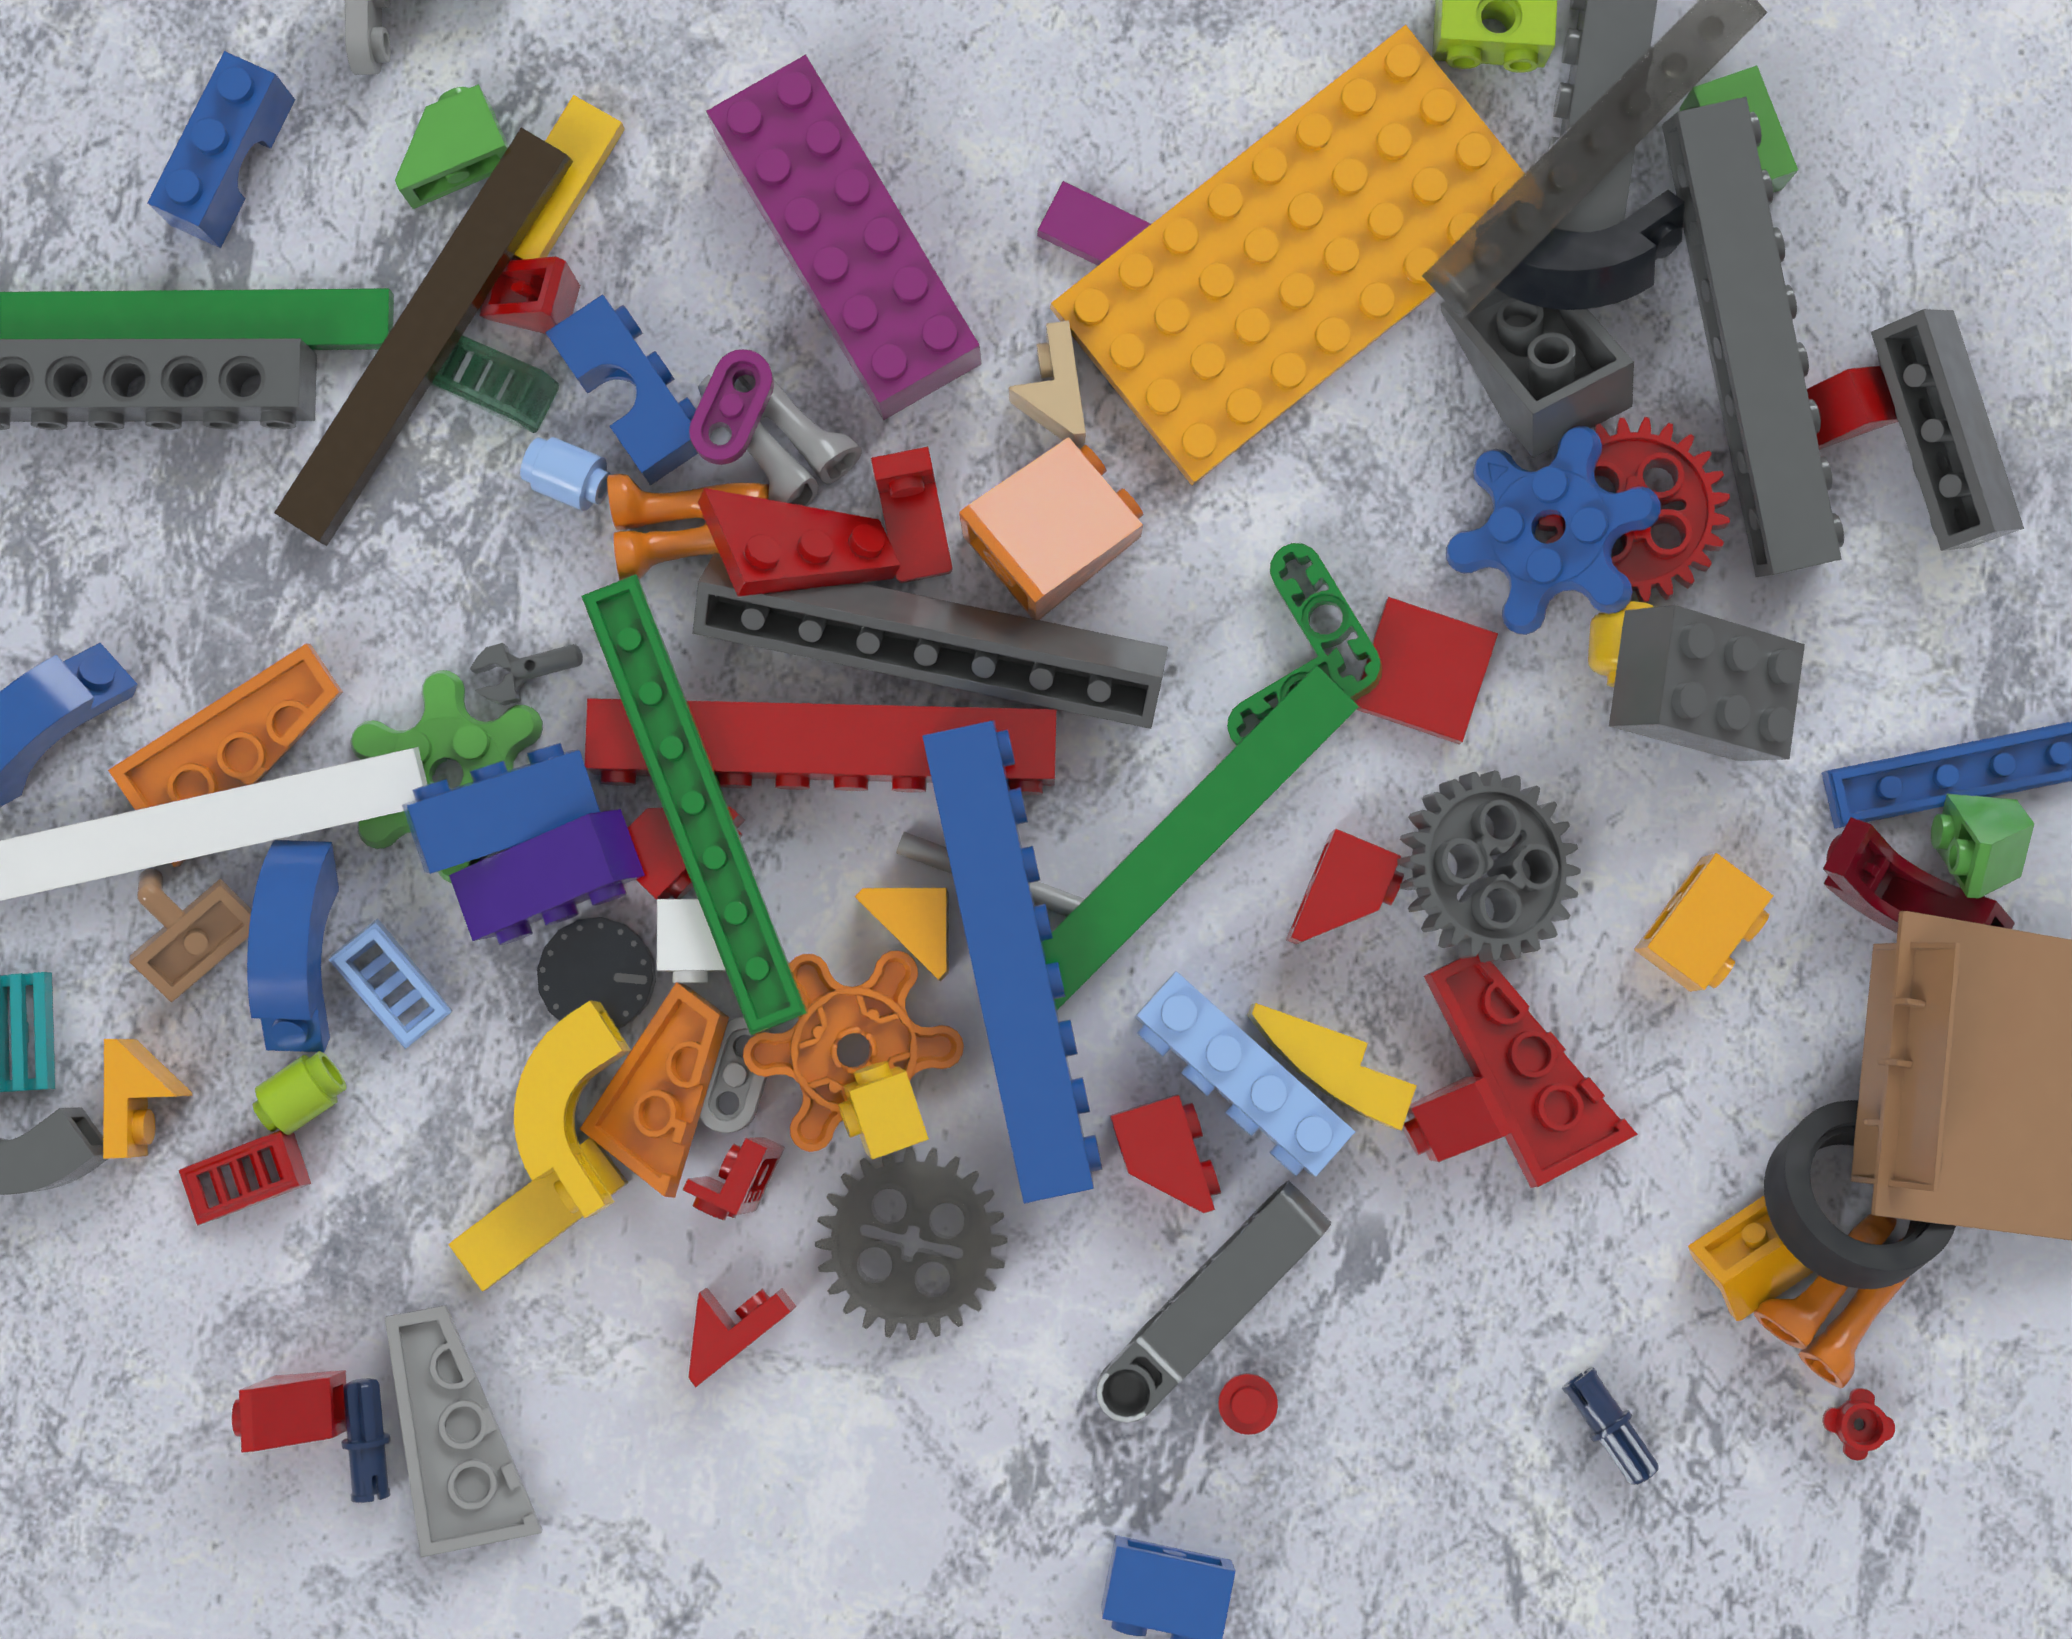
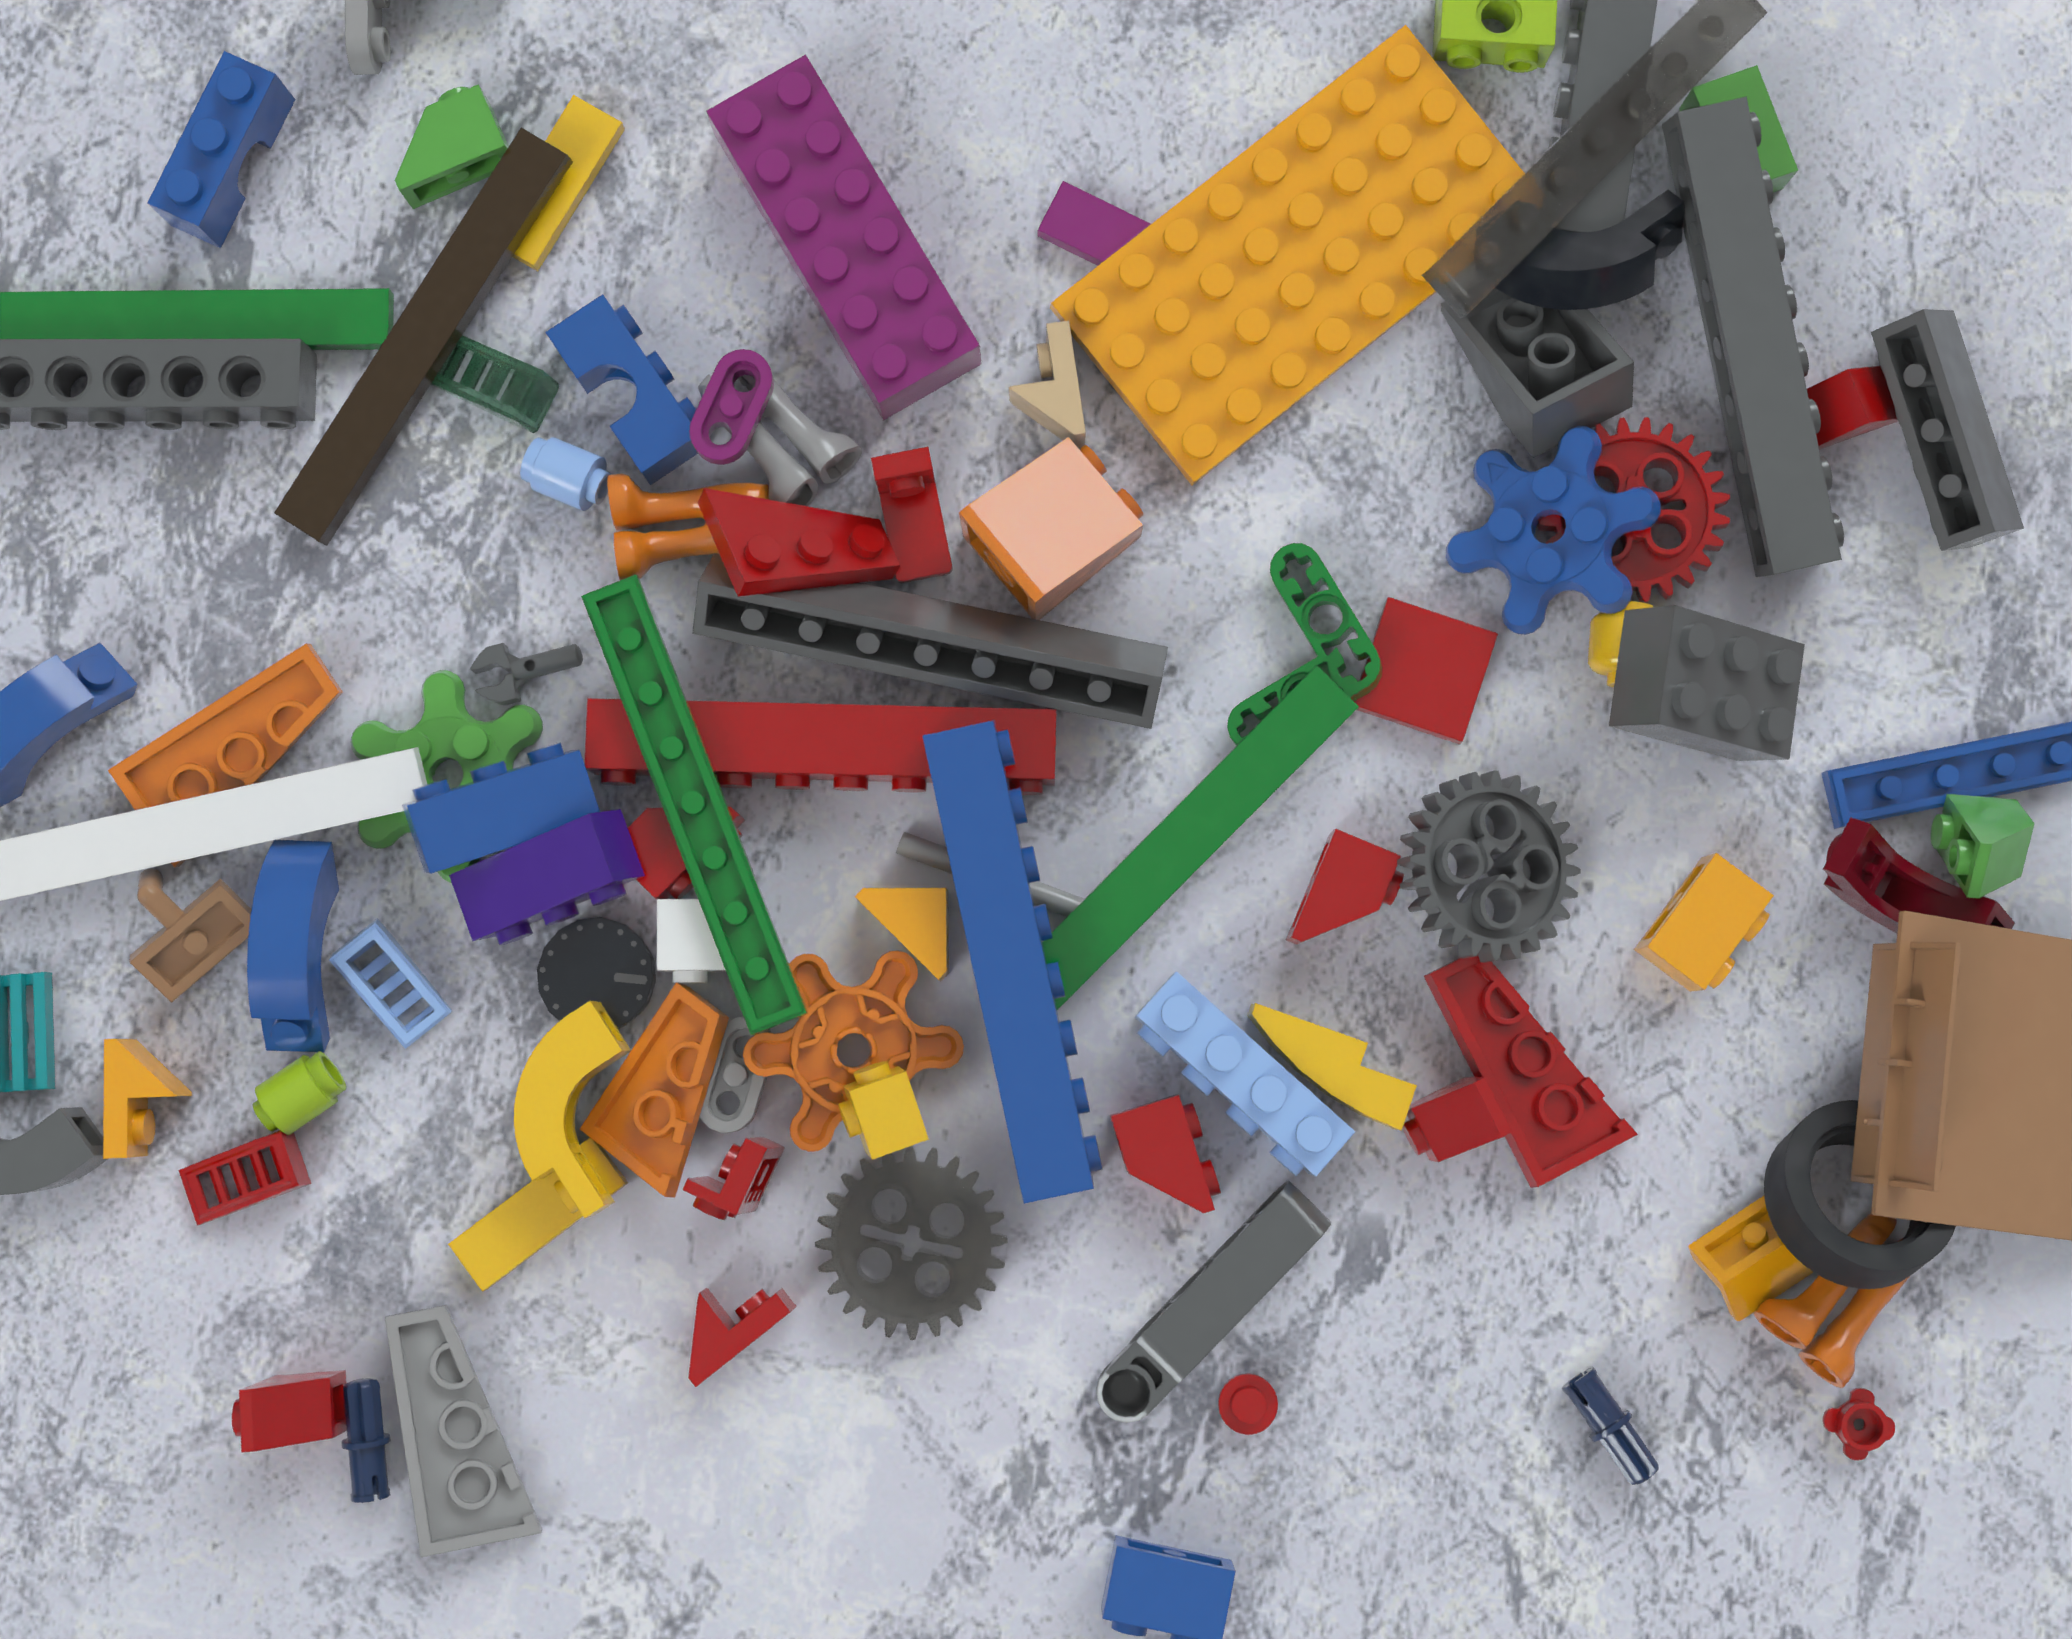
red slope [479,256,581,334] -> none

